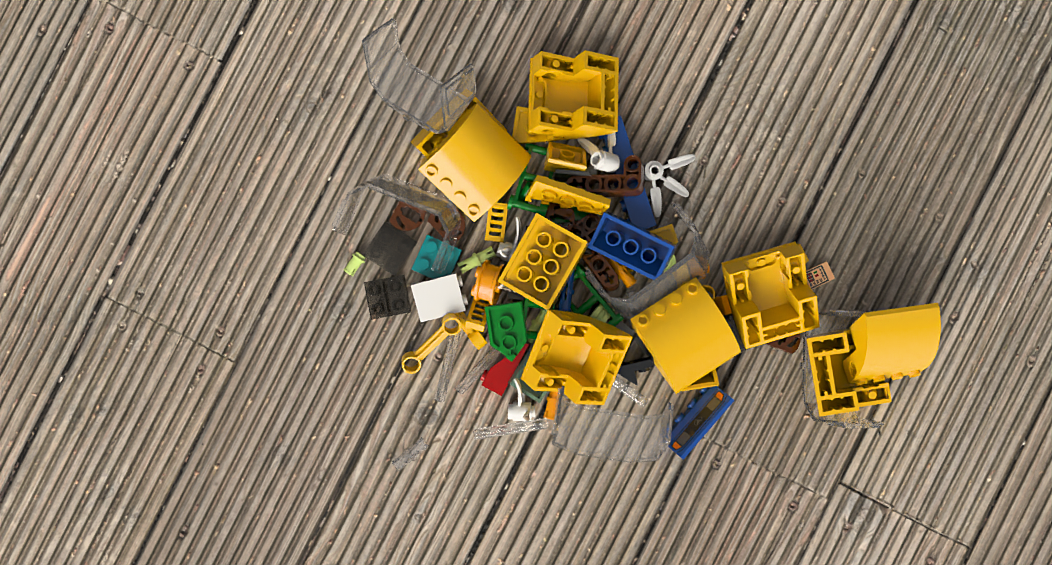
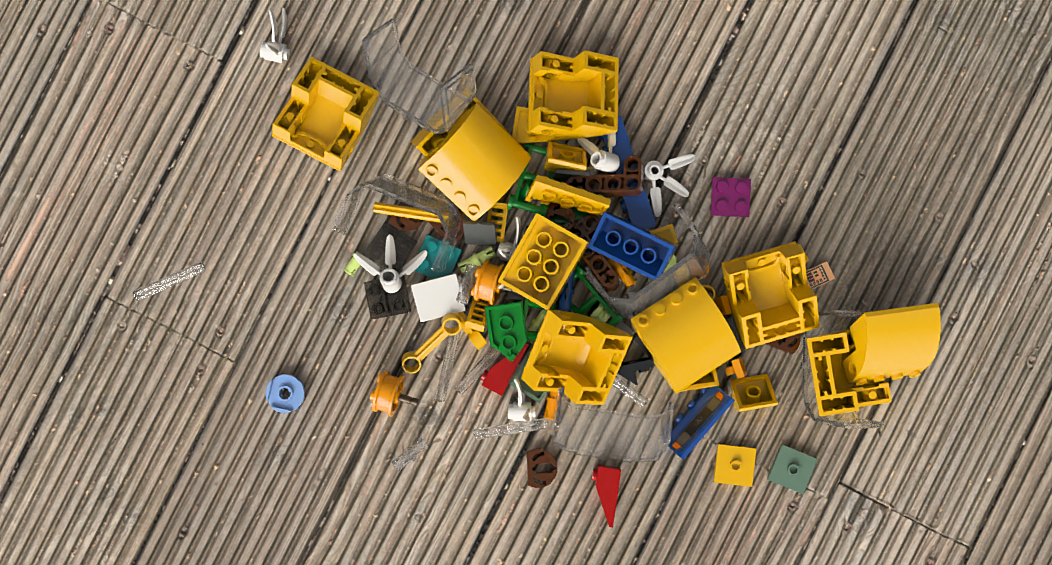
none -> clear axle [133,262,206,301]
none -> white plant [260,8,290,63]
none -> light blue plate [266,374,305,413]
none -> yellow slope [272,56,380,171]
none -> white plant [354,234,427,293]
none -> light orange wheel [370,371,419,417]
none -> yellow axle [373,202,450,223]
none -> clear pin [456,264,477,304]
none -> dark grey piece [463,220,497,246]
none -> reddish brown piece [526,448,557,488]
none -> red slope [592,464,621,528]
none -> magenta plate [710,177,751,217]
none -> yellow plate [713,444,756,487]
none -> light orange tile [725,356,748,379]
none -> yellow slope [730,374,778,412]
none -> sand green plate [767,444,818,494]

